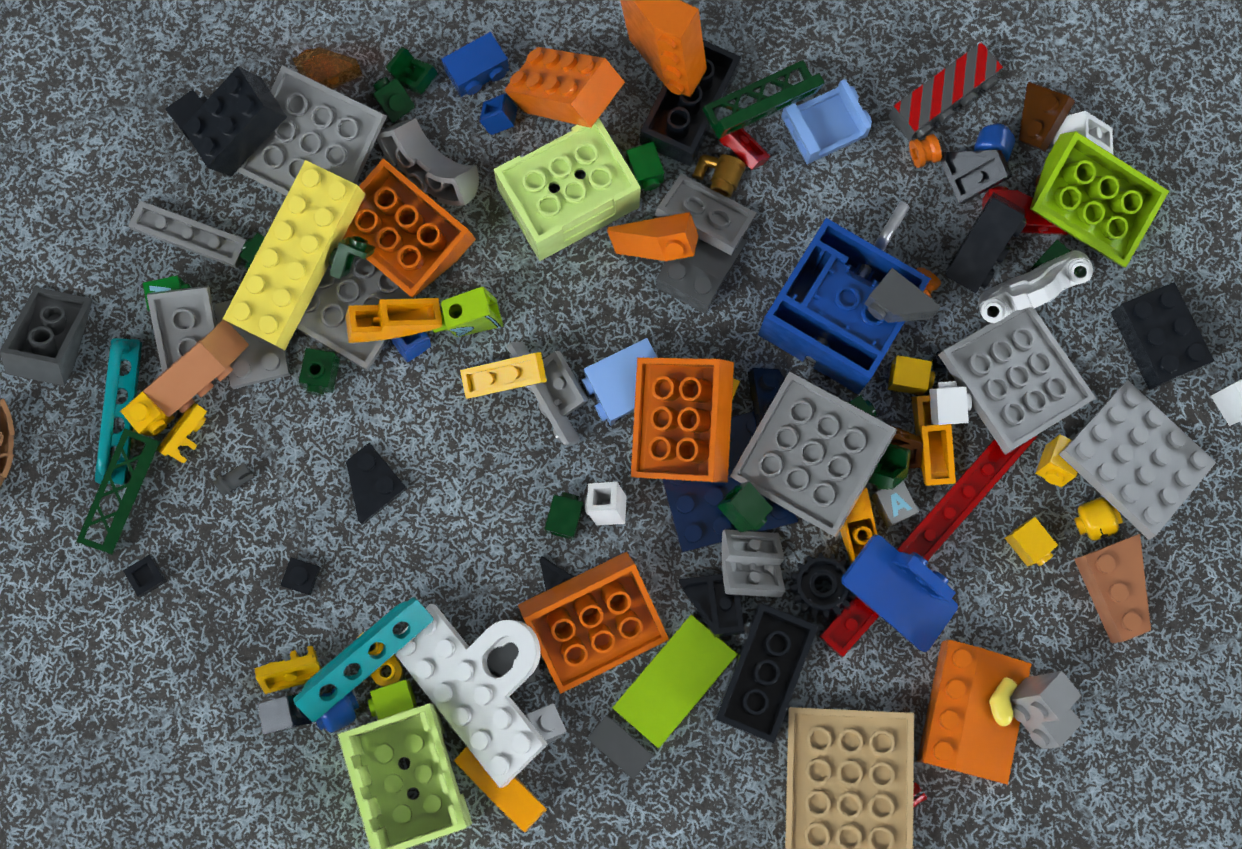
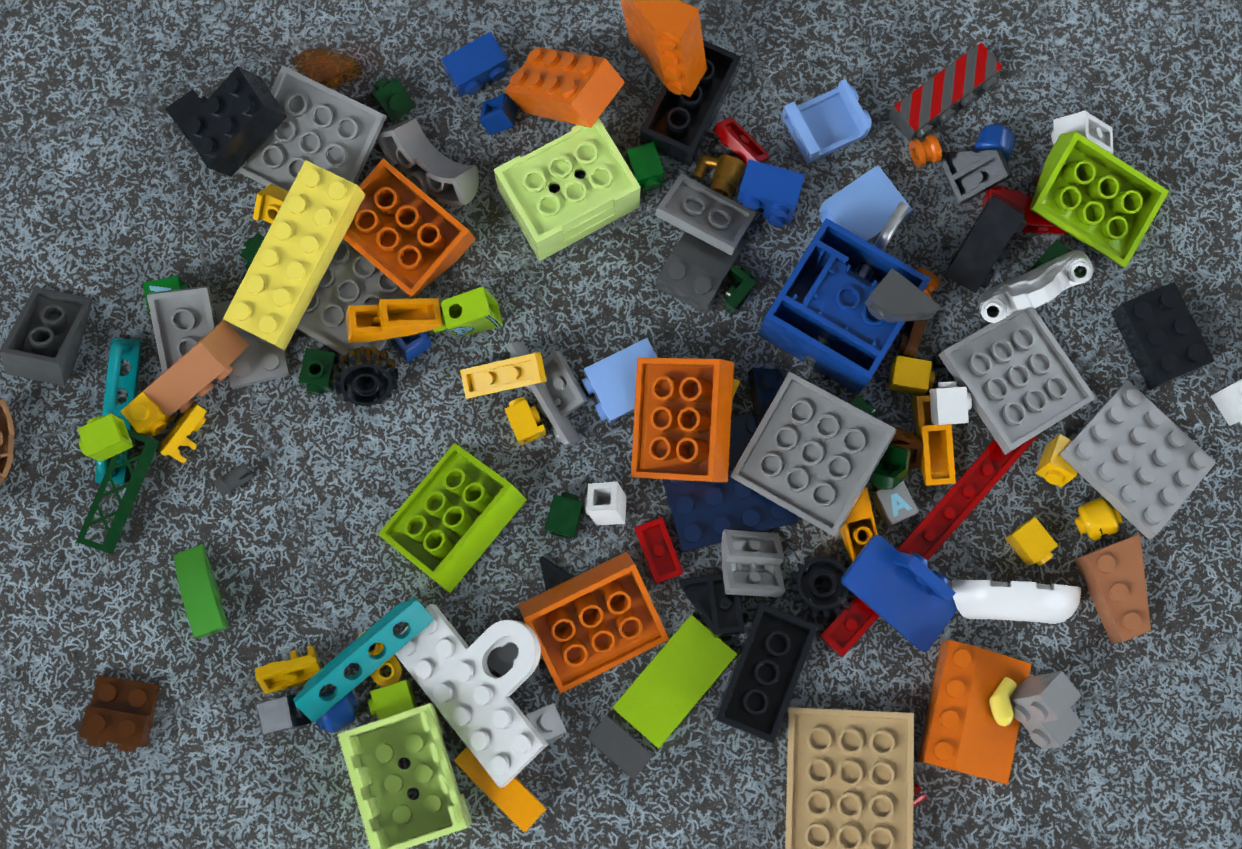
black plate [123,555,167,597] -> none
light grey plate [128,201,247,269] -> none
black plate [280,557,321,596] -> none
dark green bracket [329,236,375,279] -> none
black wing [346,442,407,525] -> none
dark green bracket [386,47,438,95] -> none
orange slope [607,212,699,261] -> none
dark green fence [703,60,825,139] -> none
dark green brick [717,482,773,533] -> none
reddish brown wing [1019,82,1076,152] -> none
none -> lime brick [77,414,134,462]
none -> reddish brown plate [79,675,161,752]
none -> bright green slope [174,544,230,639]
none -> yellow brick [253,183,289,224]
none -> black gear [333,346,399,407]
none -> lime slope [378,443,527,593]
none -> yellow brick [504,397,547,446]
none -> red plate [634,517,684,585]
none -> dark green bracket [723,265,757,315]
none -> blue brick [737,159,805,227]
none -> light blue panel [819,165,913,242]
none -> reddish brown plate [897,319,928,358]
none -> white brick [952,580,1081,624]

